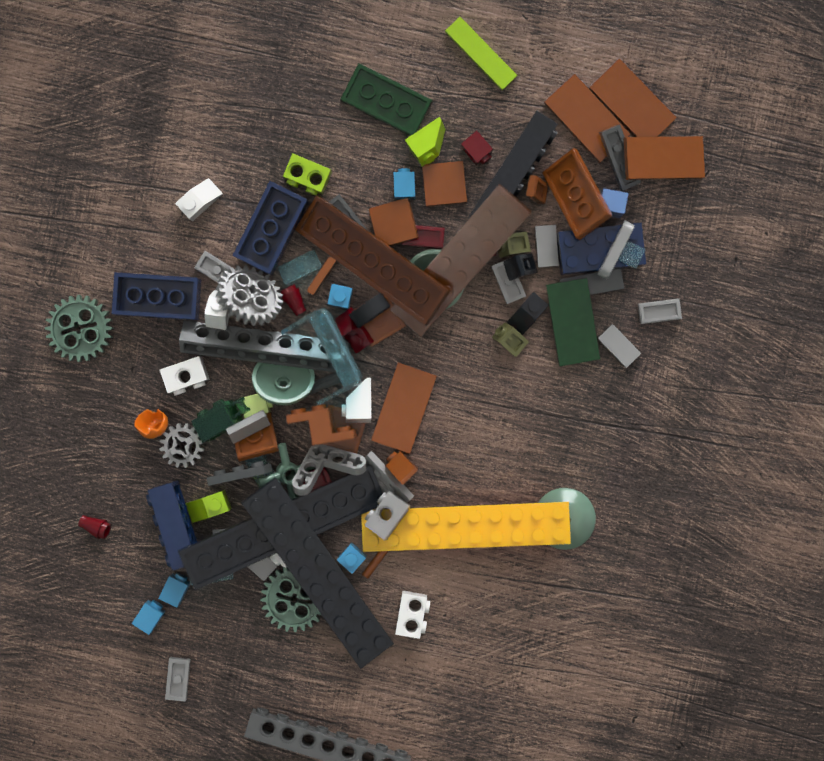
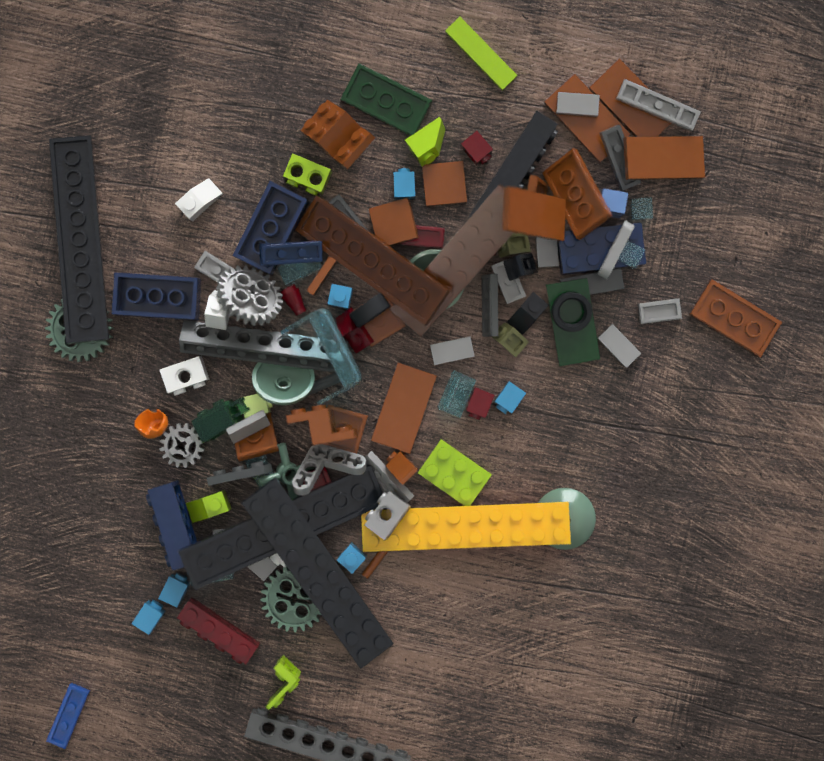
dark red cone [78,515,111,539] -> none
light grey plate [165,657,191,702] -> none
white slope [342,378,371,423] -> none
white brick [395,591,430,639] -> none
none -> blue tile [46,683,90,749]
none -> black plate [49,135,109,344]
none -> dark red brick [177,597,260,664]
none -> dark blue tile [259,240,323,266]
none -> lime bracket [266,655,301,710]
none -> dark orange bracket [300,100,375,169]
none -> lime plate [418,439,492,506]
none -> light grey tile [430,336,475,365]
none -> clear light blue slope [437,371,476,418]
none -> dark red brick [466,387,495,420]
none -> dark grey tile [481,274,498,337]
none -> dark azure brick [494,381,526,414]
none -> dark orange tile [502,187,566,241]
none -> black tyre [551,292,592,332]
none -> light grey tile [556,92,600,117]
none -> light grey plate [616,79,701,132]
none -> clear light blue tile [630,197,653,220]
none -> dark orange tile [689,279,782,358]

